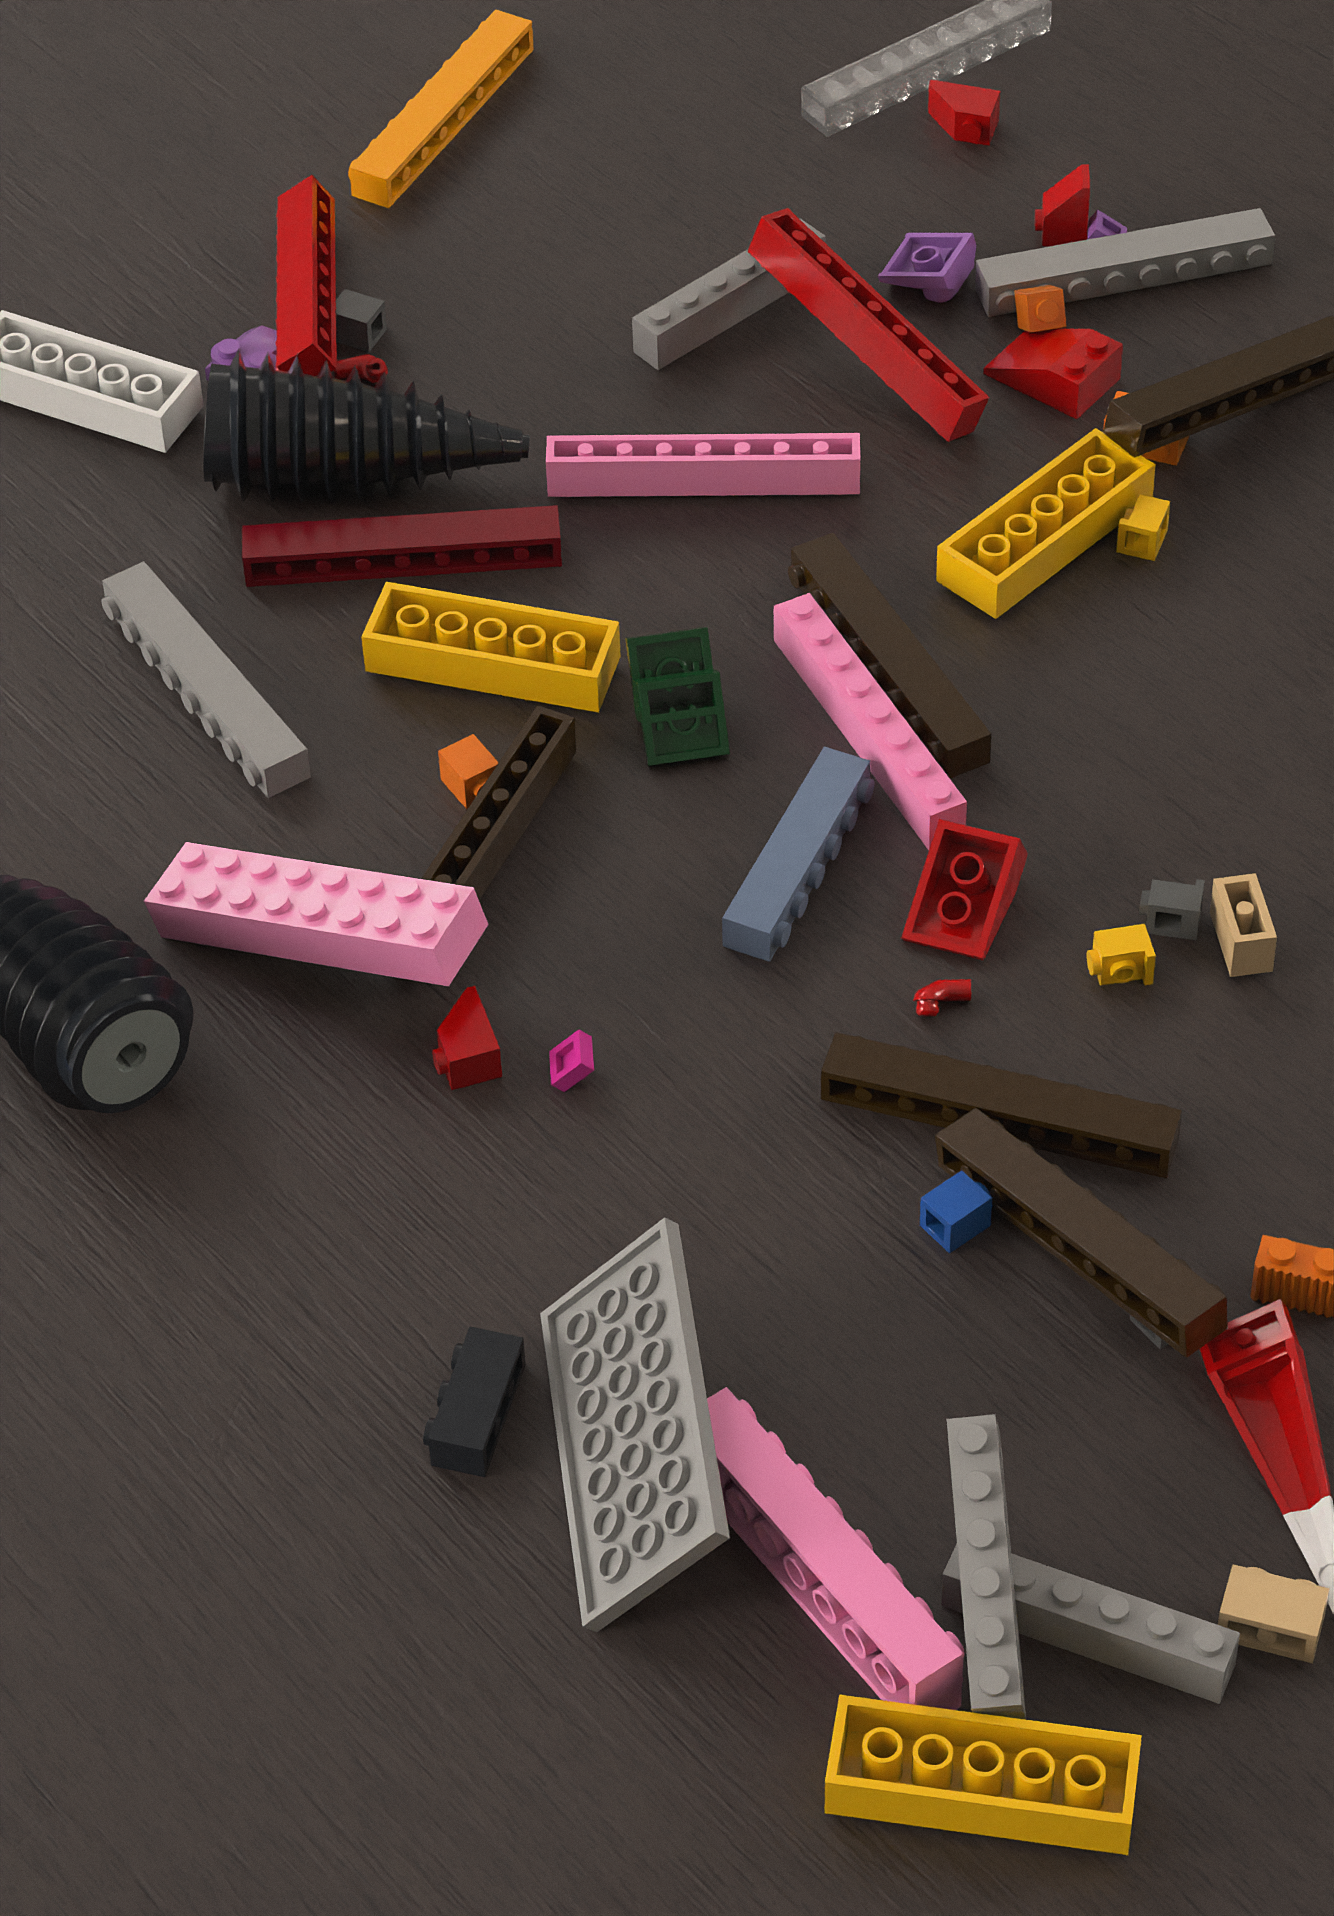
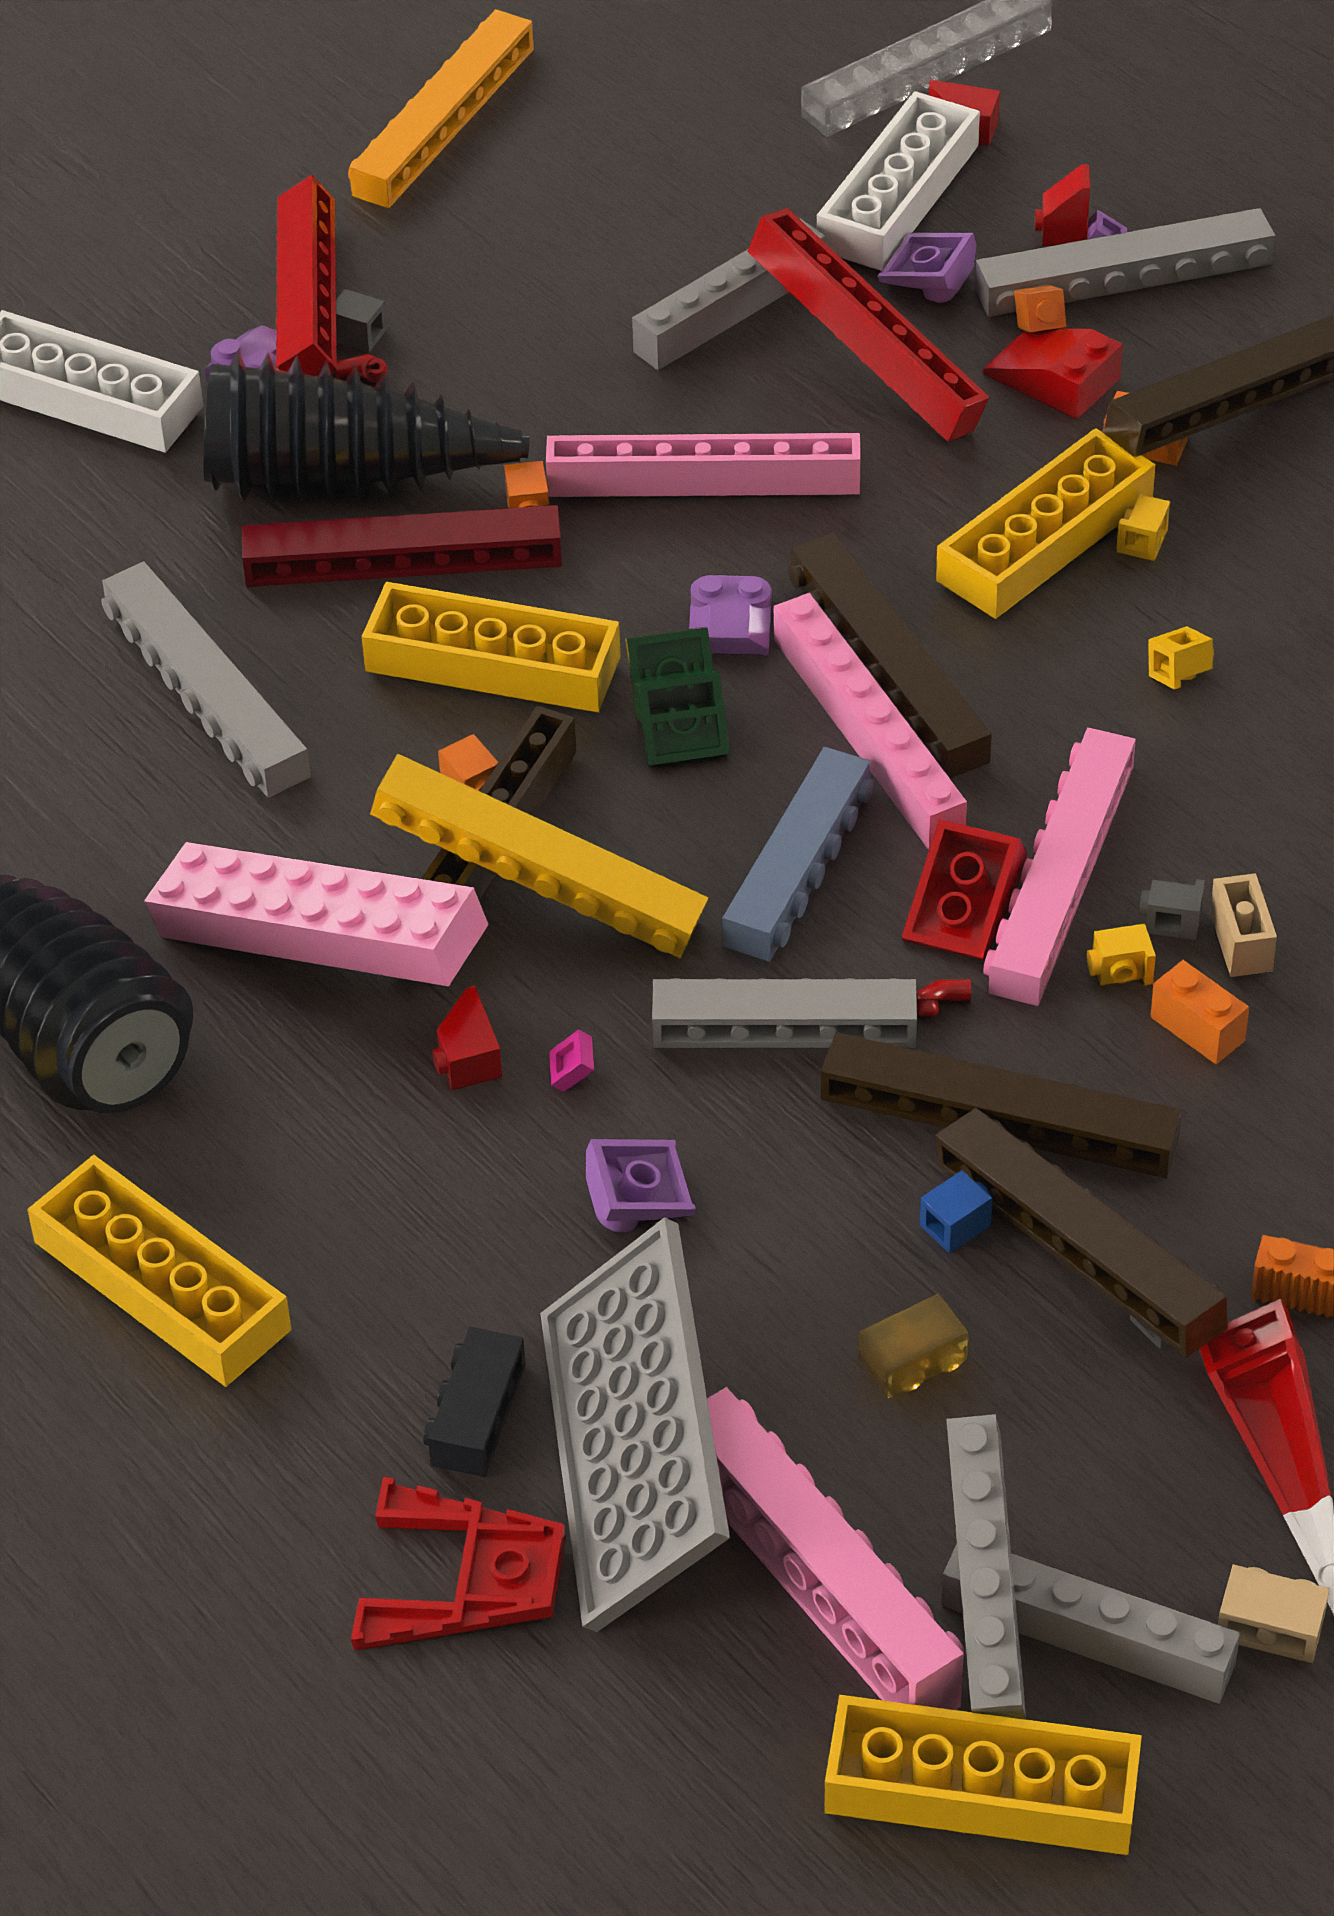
none -> yellow brick [27,1155,292,1387]
none -> red wing [351,1477,566,1650]
none -> yellow brick [370,754,709,958]
none -> orange brick [504,460,549,508]
none -> medium lavender slope [586,1139,696,1232]
none -> light grey brick [652,978,917,1048]
none -> medium lavender slope [689,575,772,656]
none -> white brick [817,91,980,271]
none -> clear yellow brick [858,1293,968,1399]
none -> bright pink brick [983,727,1136,1006]
none -> yellow brick [1148,626,1214,690]
none -> orange brick [1150,960,1249,1065]

